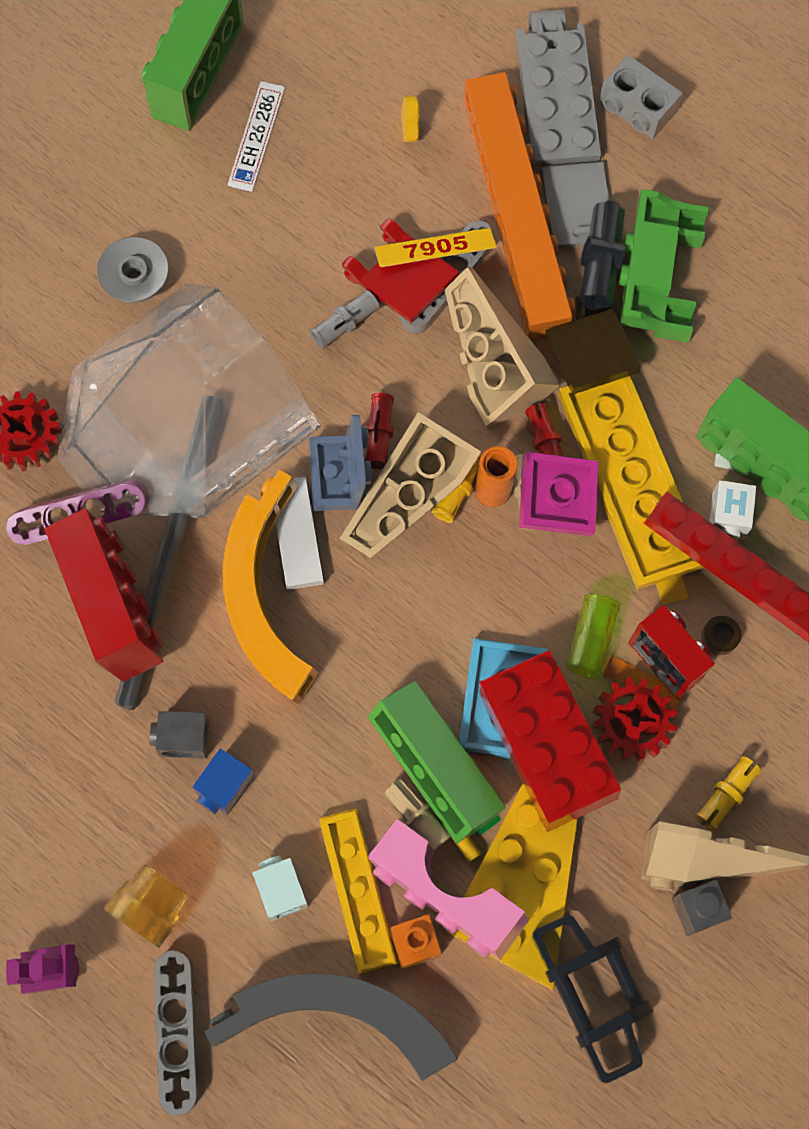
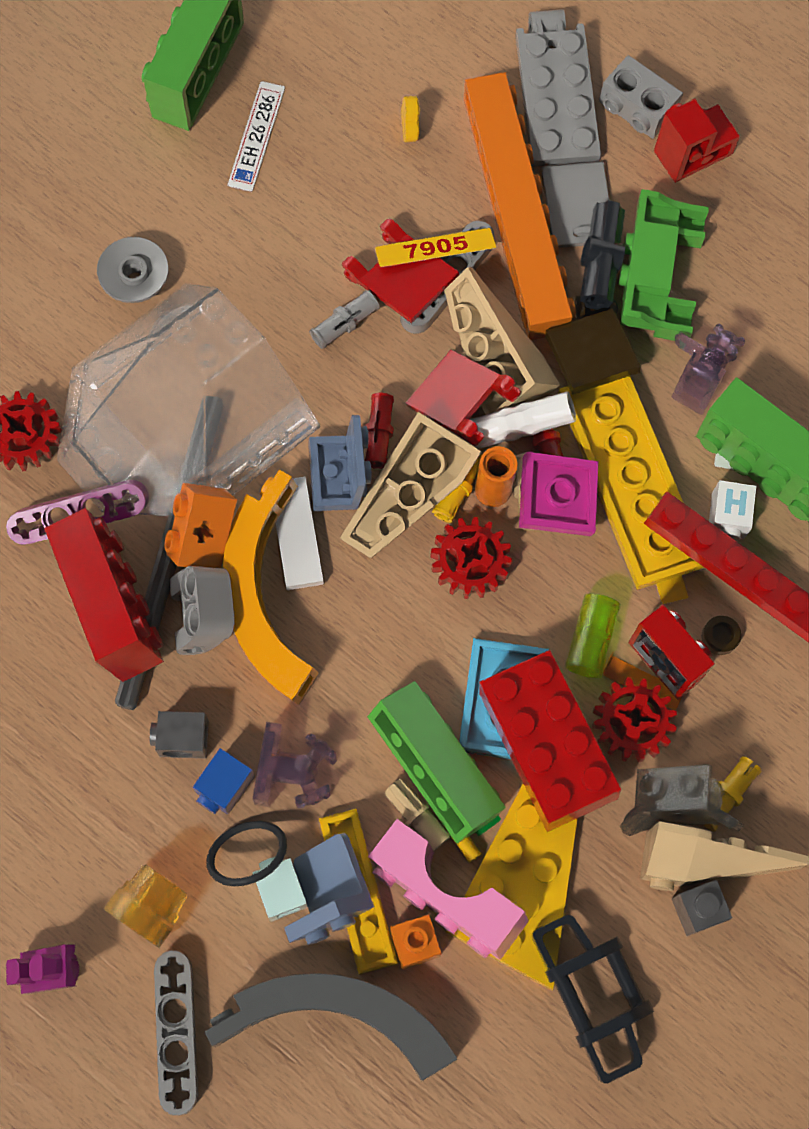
none -> orange brick [165,483,237,568]
none -> light grey piece [170,566,234,655]
none -> black tyre [206,821,287,887]
none -> piece [252,722,336,808]
none -> sand blue bracket [284,833,374,945]
none -> flag [406,350,521,446]
none -> red gear [430,517,512,599]
none -> white axle [467,392,576,449]
none -> clear smoke piece [620,764,744,836]
none -> red brick [654,99,740,183]
none -> piece [671,324,745,415]

